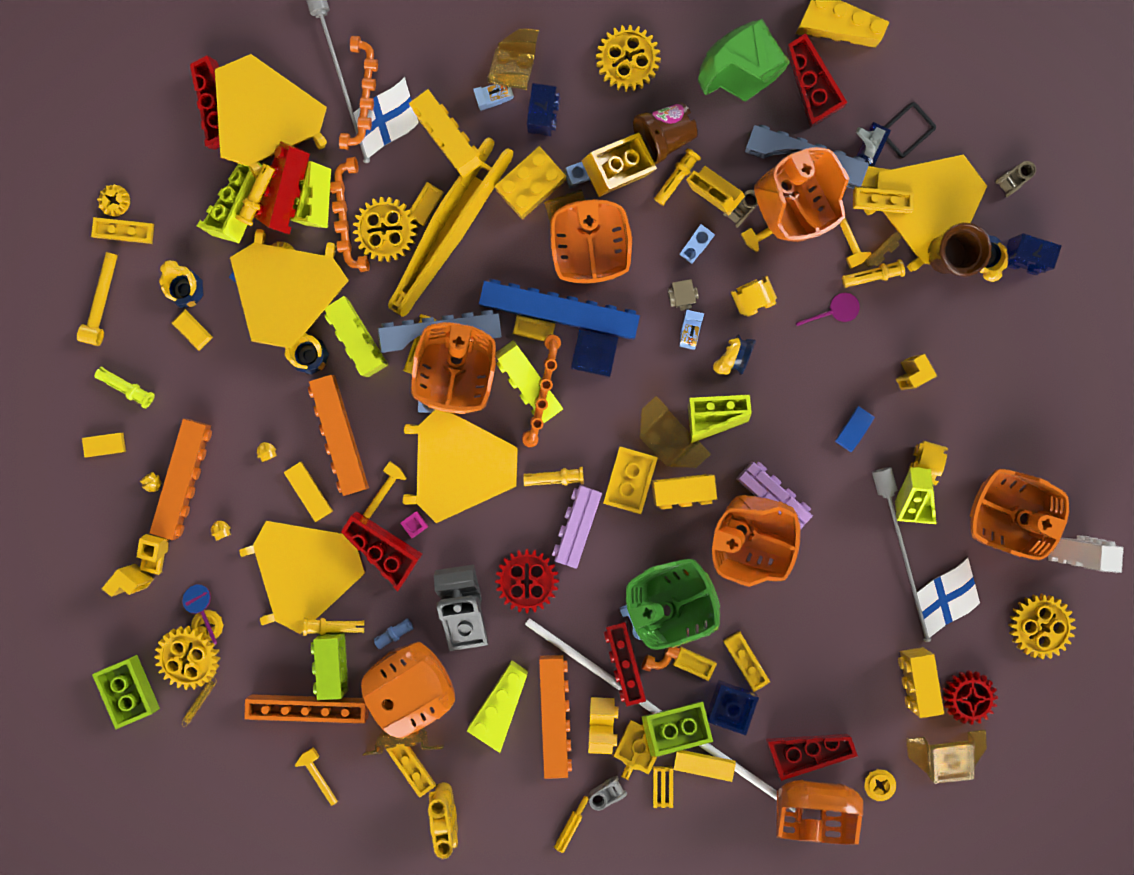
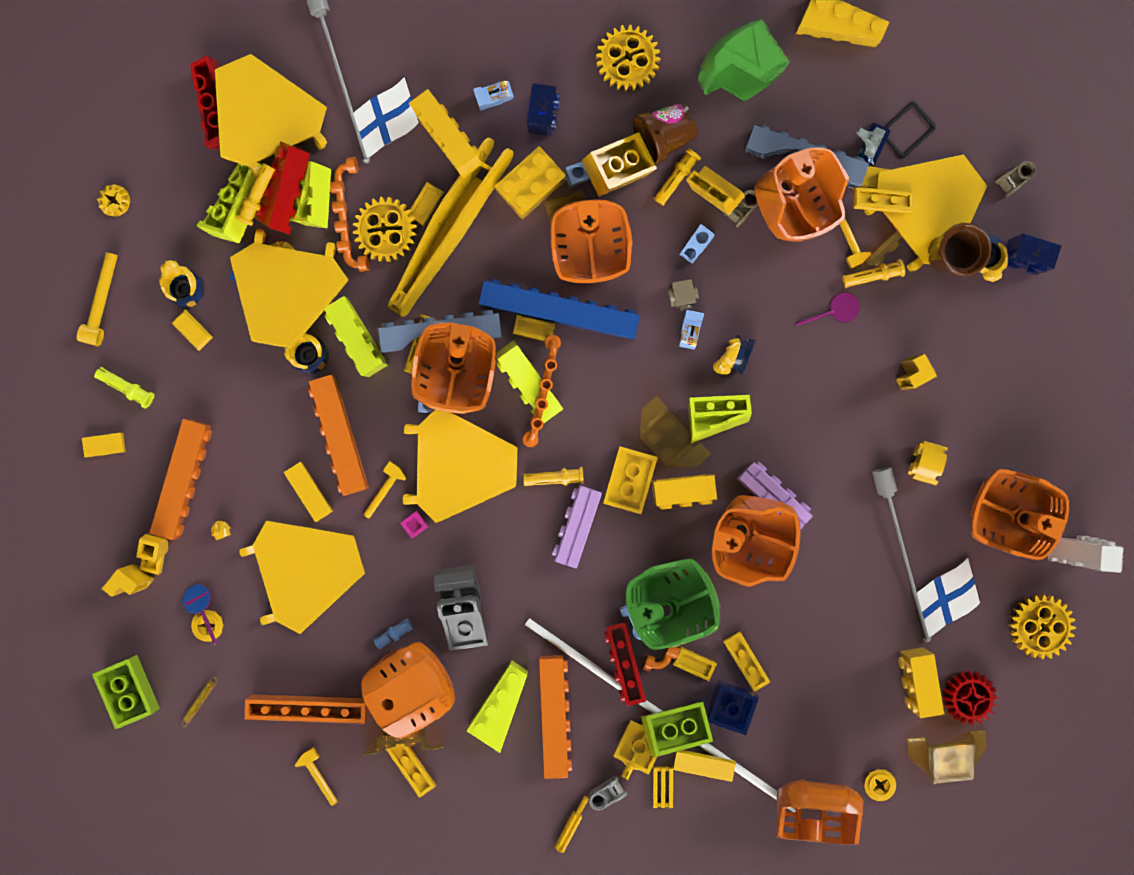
yellow tile [91,217,154,244] -> none
yellow plate [140,472,161,492] -> none
yellow gear [154,626,220,690] -> none
yellow plate [257,442,277,462] -> none
yellow pin [303,618,364,636] -> none
lime brick [311,633,348,700] -> none
orange bar [339,36,378,150] -> none
red wedge [341,511,423,592] -> none
yellow connector [428,782,458,859] -> none
clear yellow piece [488,29,539,90] -> none
red gear [495,548,559,614] -> none
clear blue brick [571,329,618,378] -> none
yellow brick [588,697,618,754] -> none
yellow brick [731,276,777,317] -> none
yellow piece [741,228,773,252] -> none
red wedge [766,734,858,781] -> none
red wedge [787,33,848,128] -> none
blue slope [835,406,875,452] -> none
neon yellow wedge [895,467,937,524] -> none

